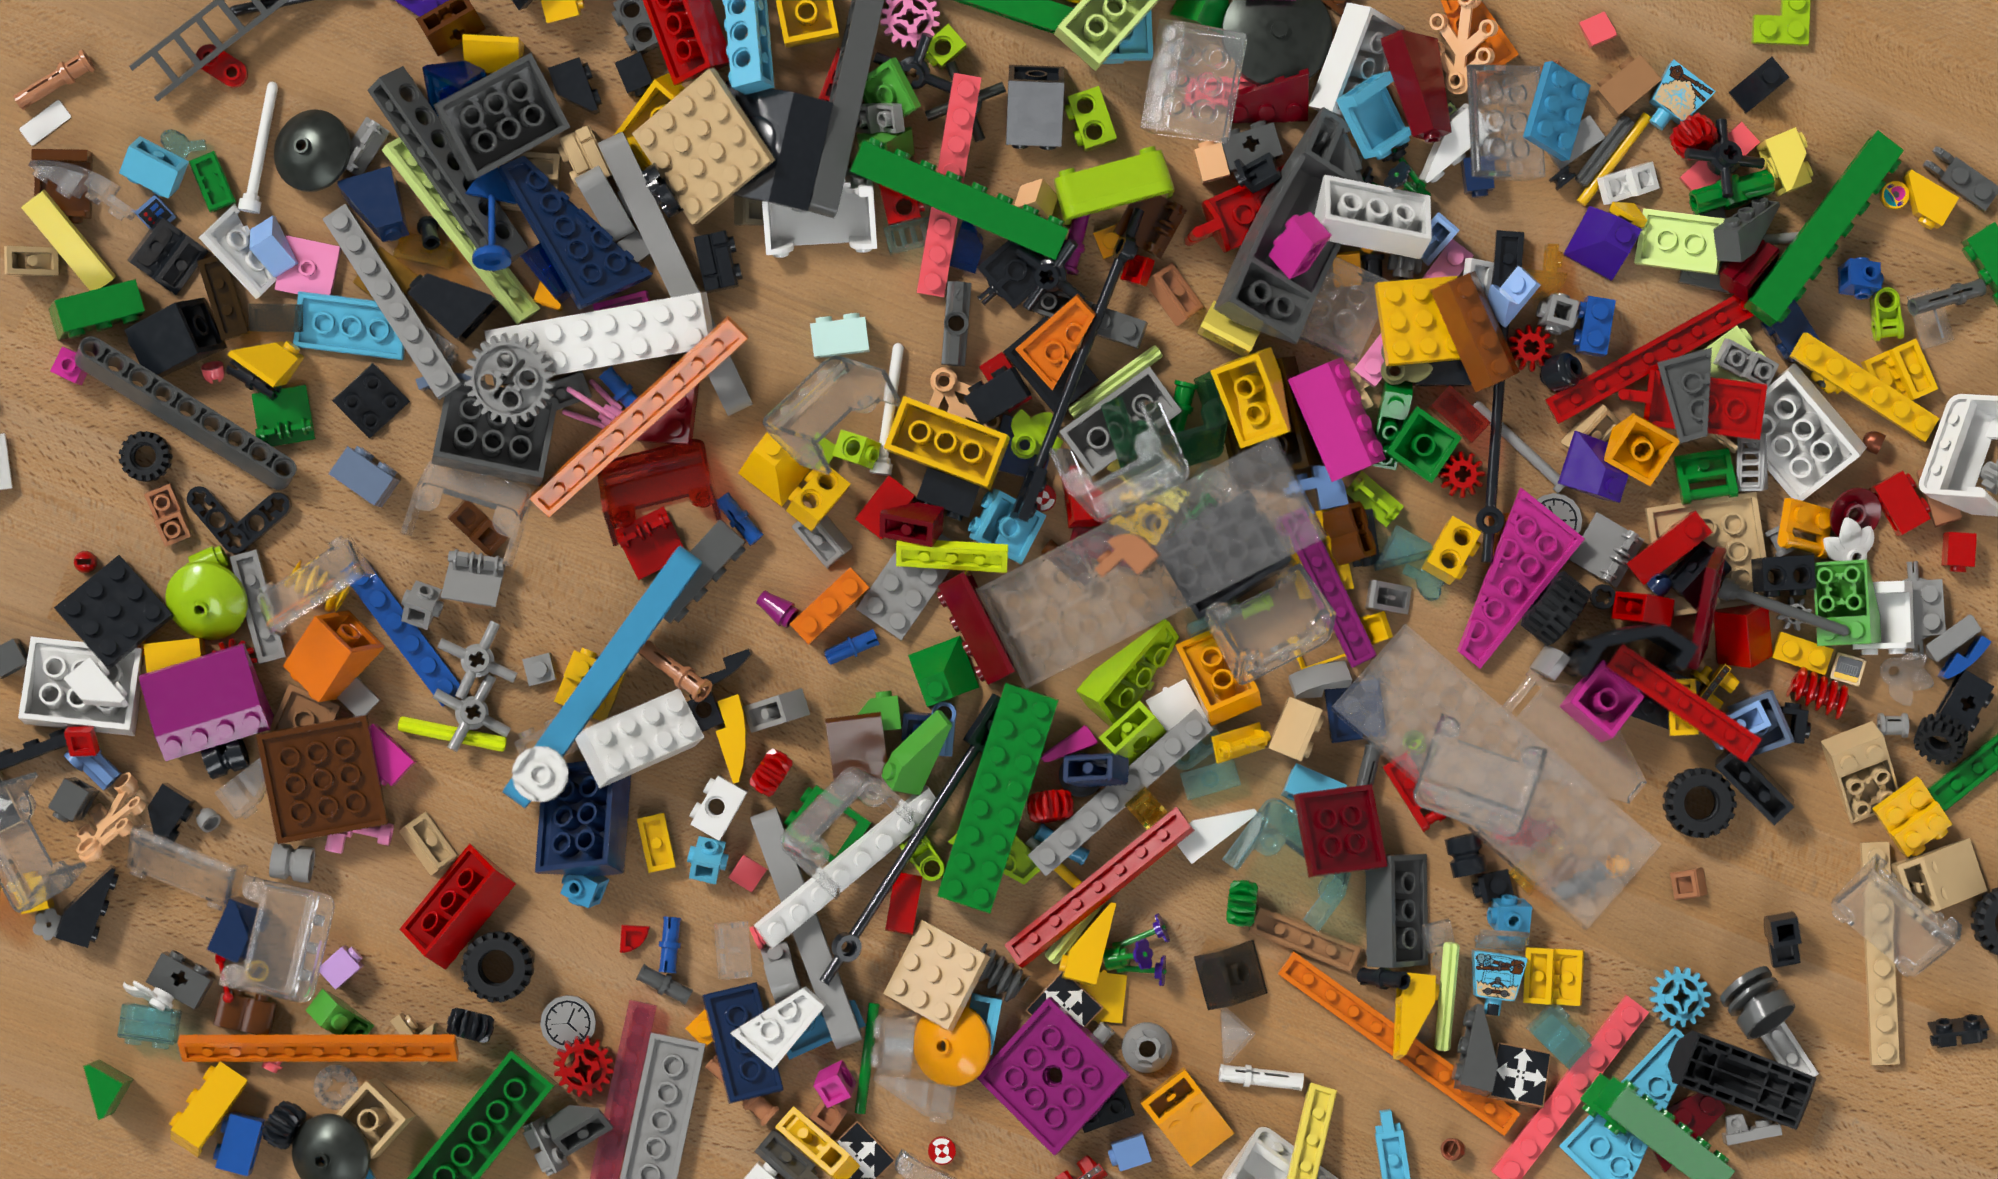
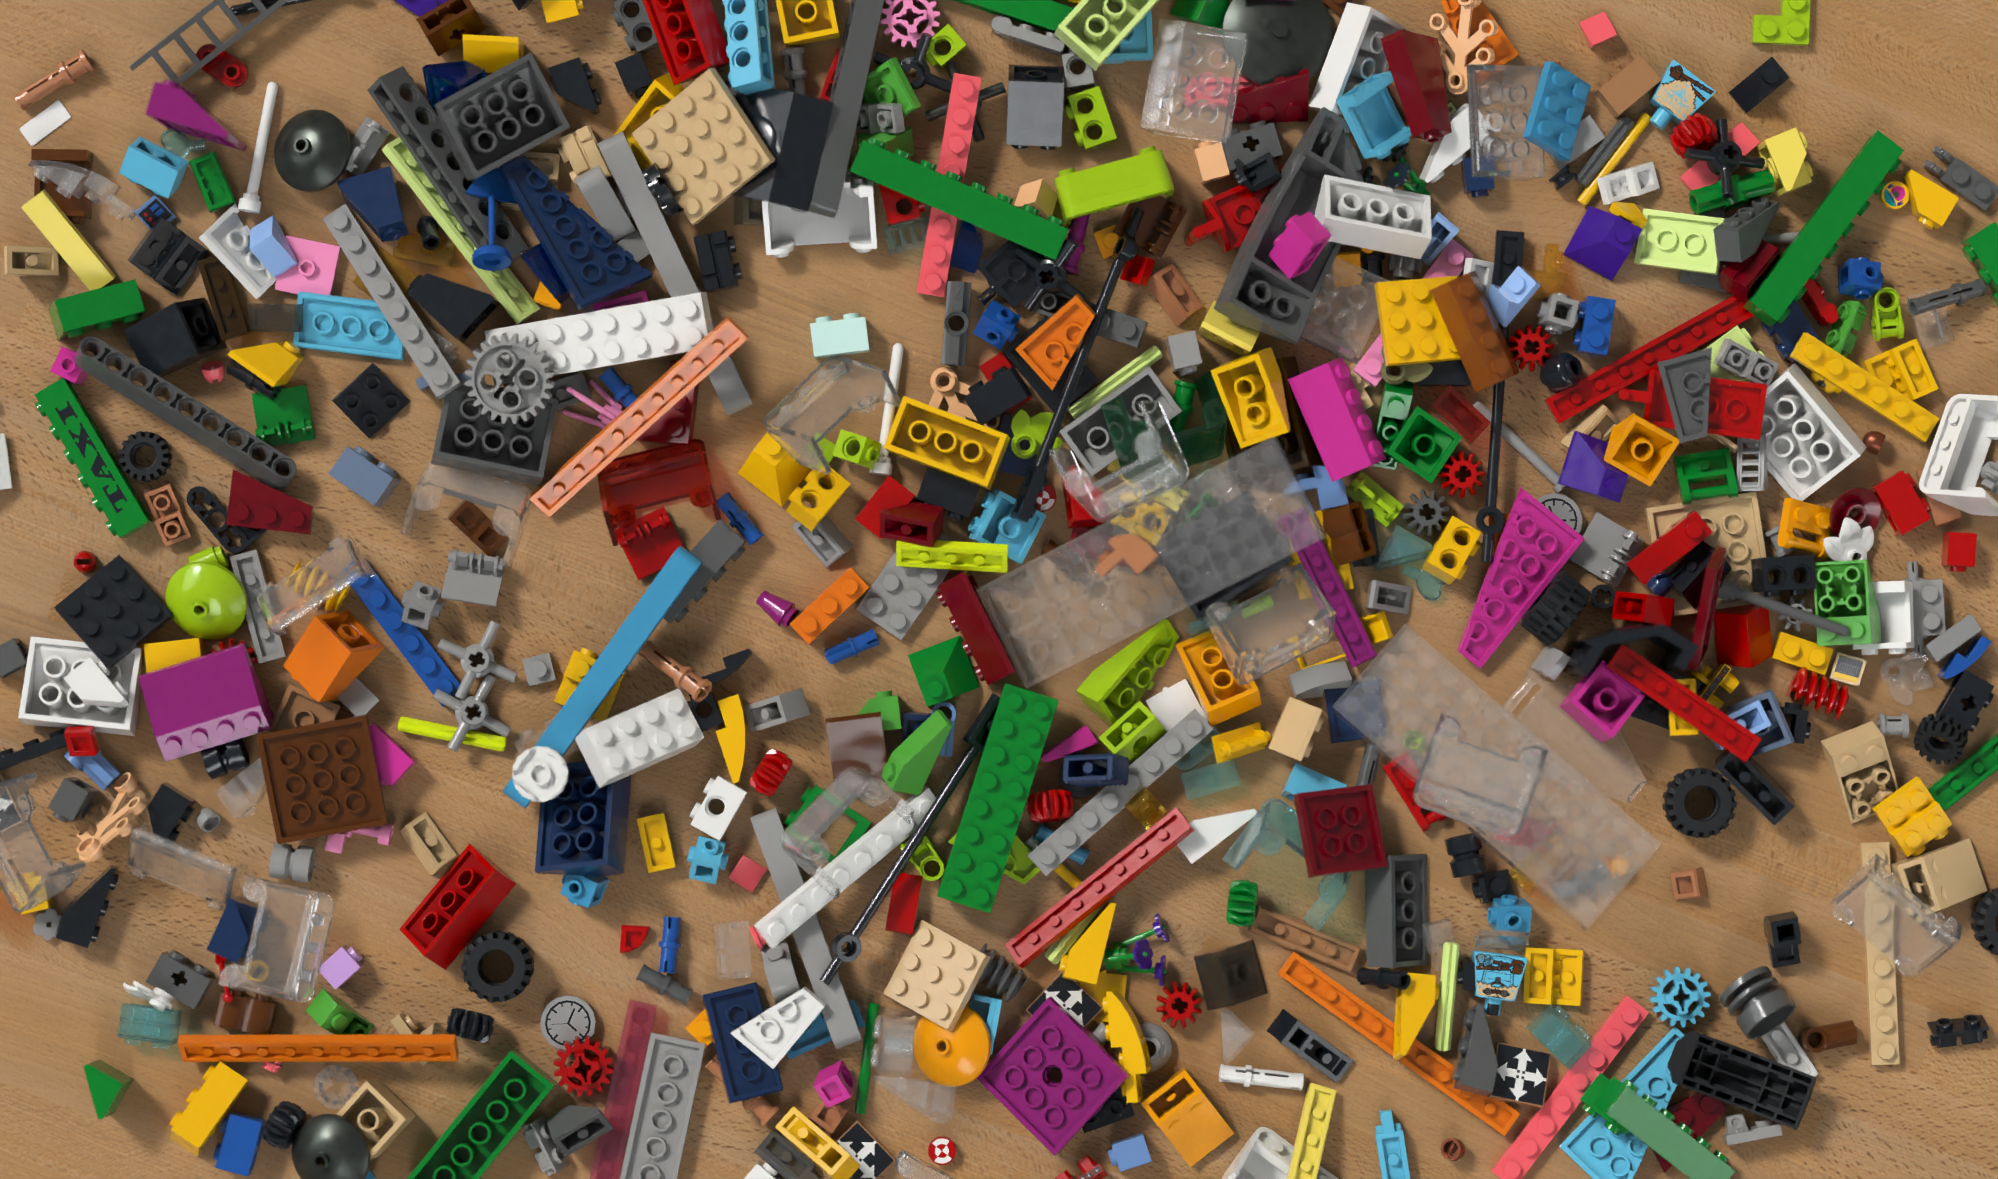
none -> green brick [34,378,153,539]
none -> magenta slope [145,79,247,151]
none -> dark red wing [226,470,314,535]
none -> light grey pin [780,47,808,96]
none -> blue brick [973,300,1021,350]
none -> light grey hinge [990,16,1066,56]
none -> light grey brick [1062,49,1095,91]
none -> yellow slope [1103,990,1152,1103]
none -> red gear [1156,981,1203,1028]
none -> light grey brick [1166,330,1202,376]
none -> black slope [1267,1009,1354,1083]
none -> dark grey gear [1402,489,1450,536]
none -> black plate [1457,961,1476,991]
none -> reddish brown piece [1798,1020,1858,1053]
none -> red hinge [1801,278,1839,327]
none -> bright green hinge [1826,299,1868,358]

